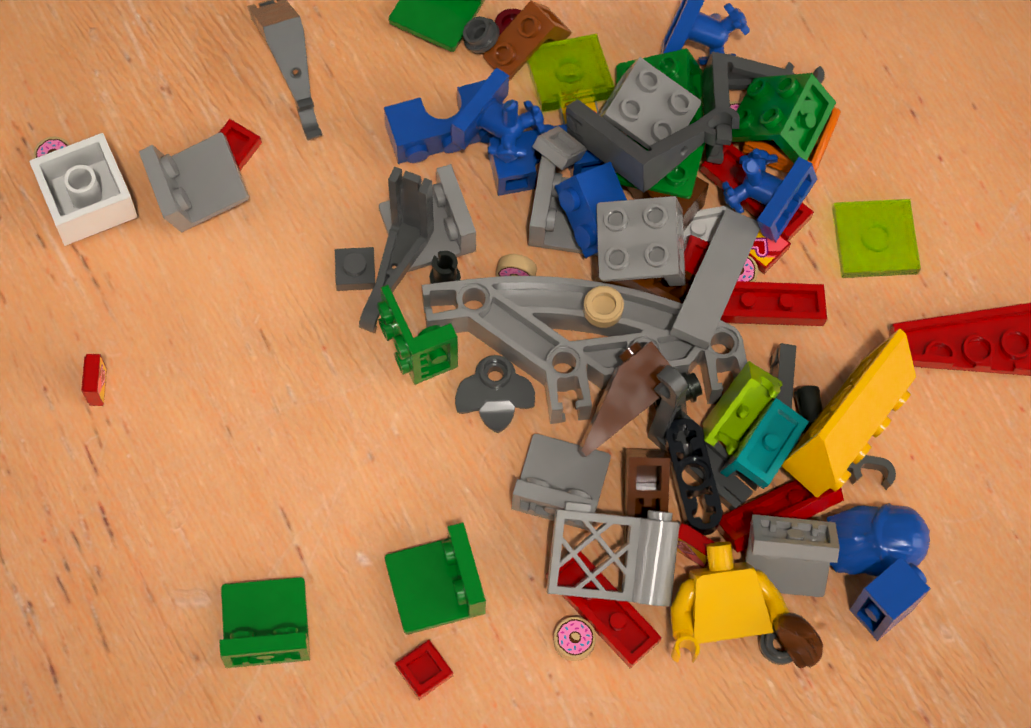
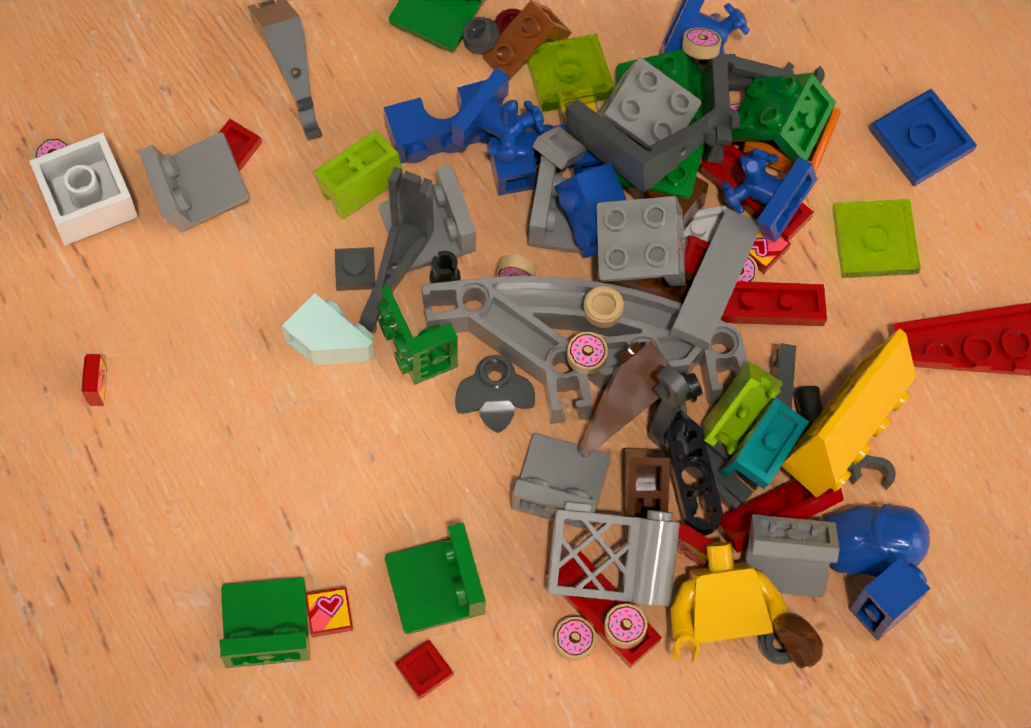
none -> light aqua slope [282,293,375,365]
none -> tile [305,587,353,638]
none -> lime hinge [313,130,404,220]
none -> tile [567,332,608,374]
none -> tile [604,604,647,648]
none -> tan tile [682,28,722,60]
none -> blue tile [869,88,977,187]

